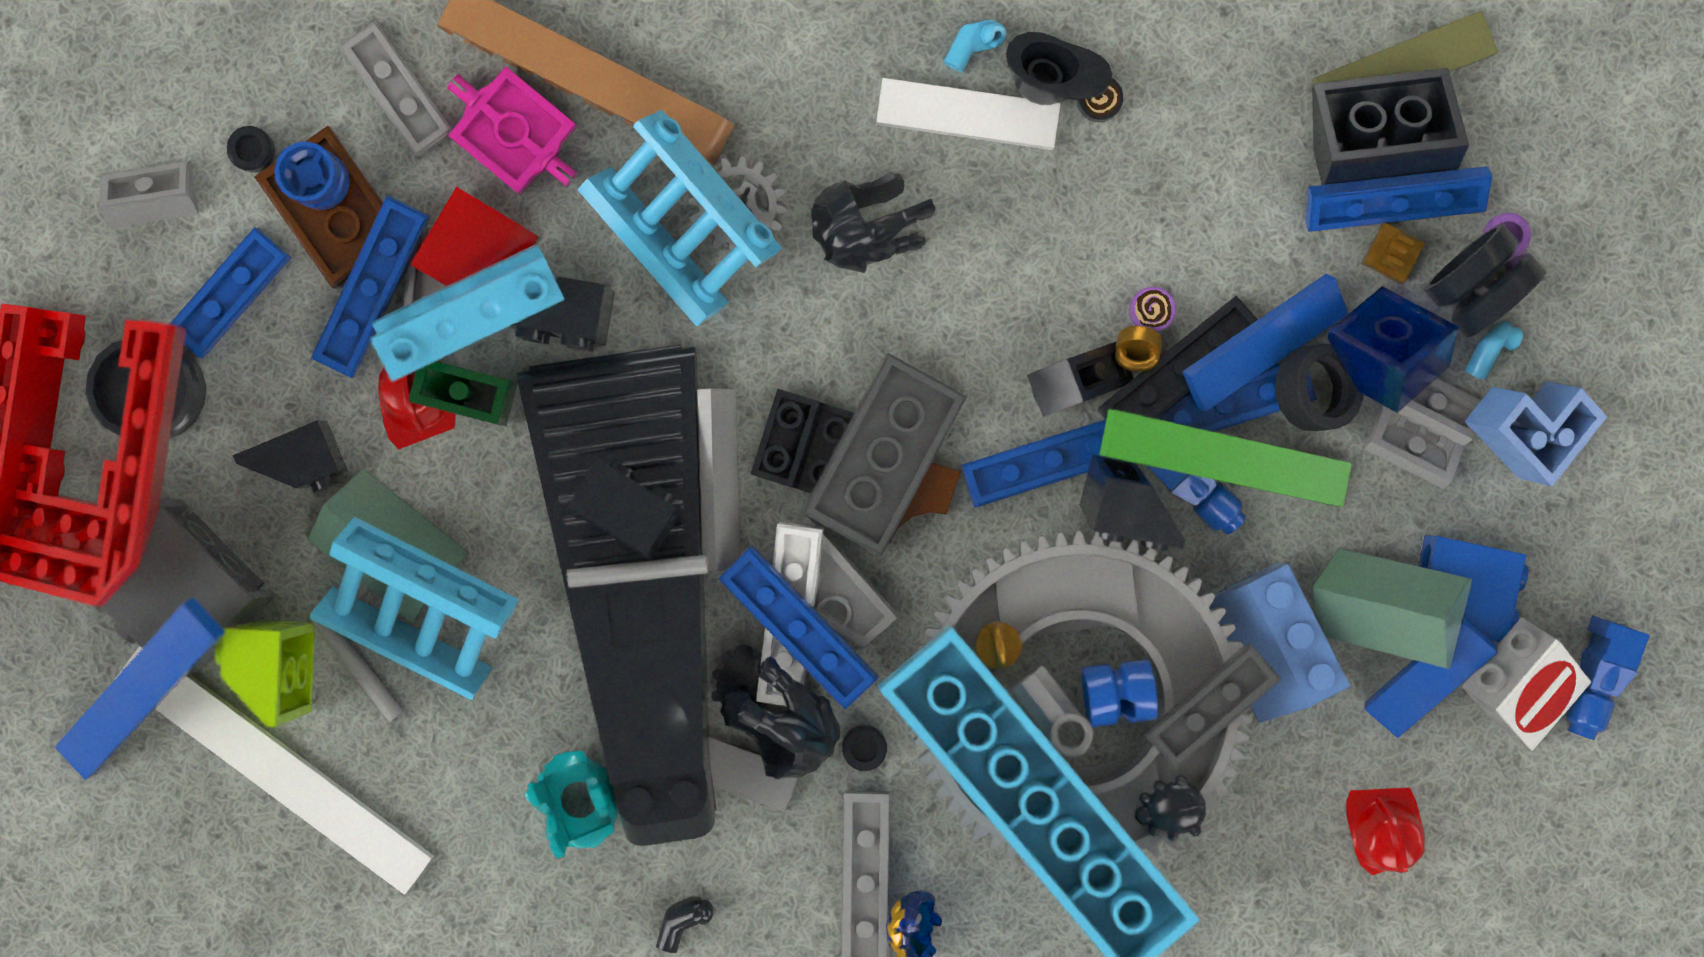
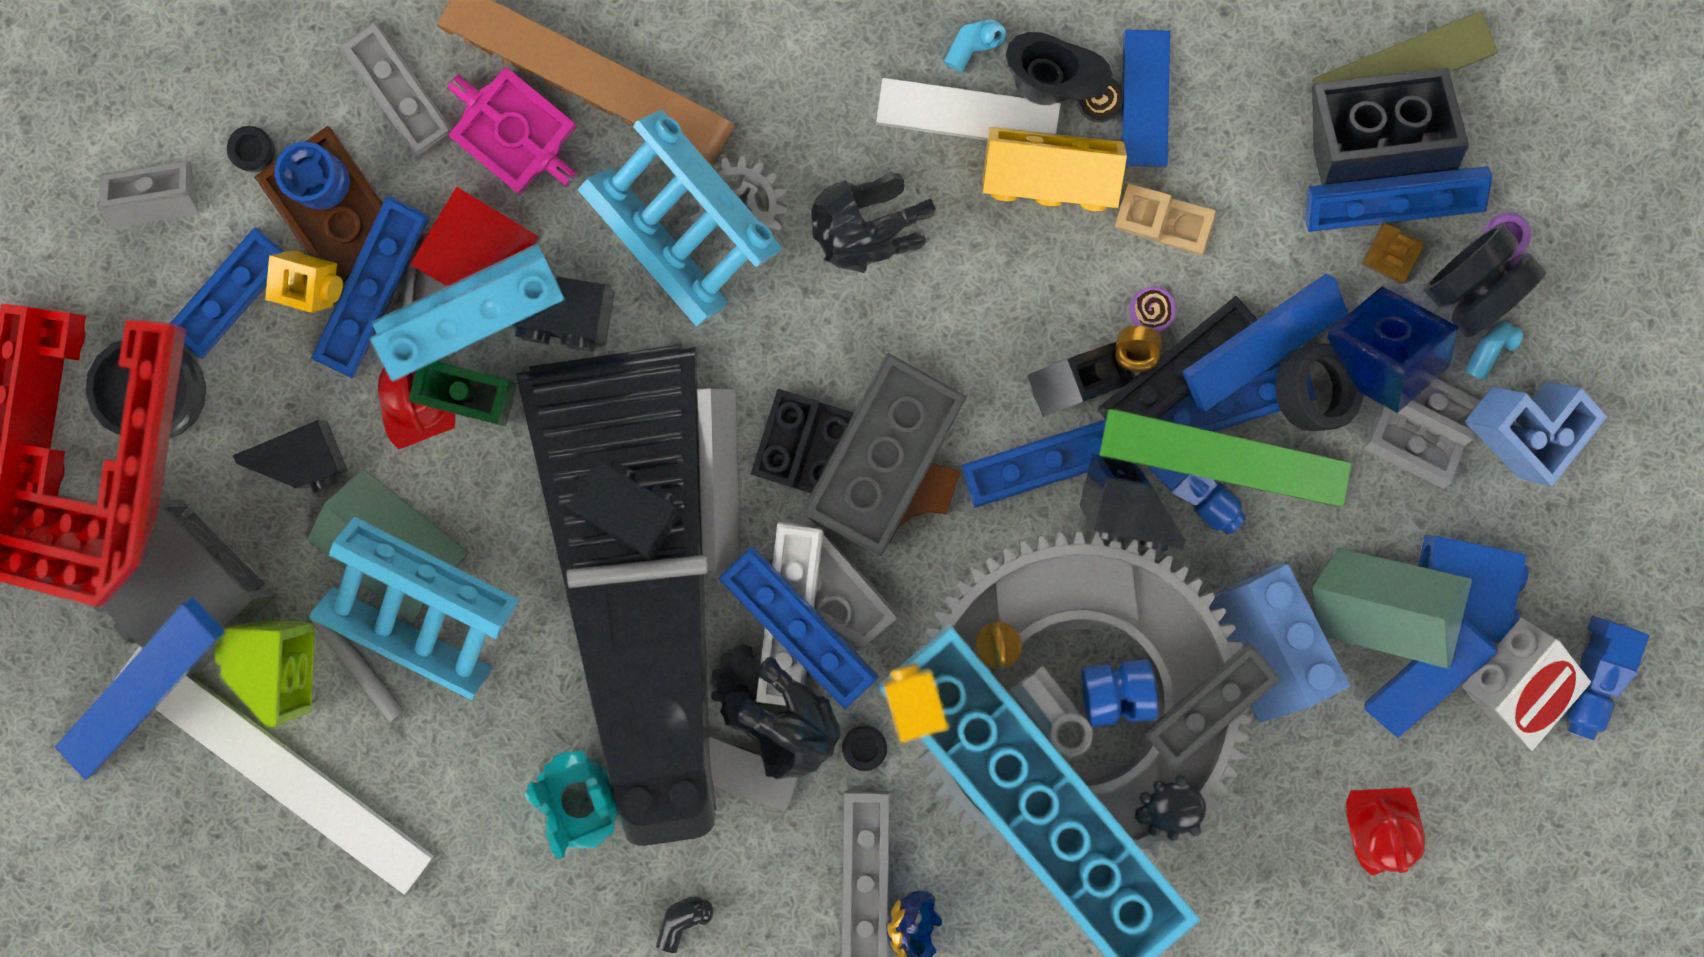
none -> yellow brick [265,250,343,313]
none -> yellow brick [883,663,948,743]
none -> yellow brick [982,127,1127,211]
none -> tan slope [1115,184,1217,257]
none -> blue tile [1121,30,1170,168]

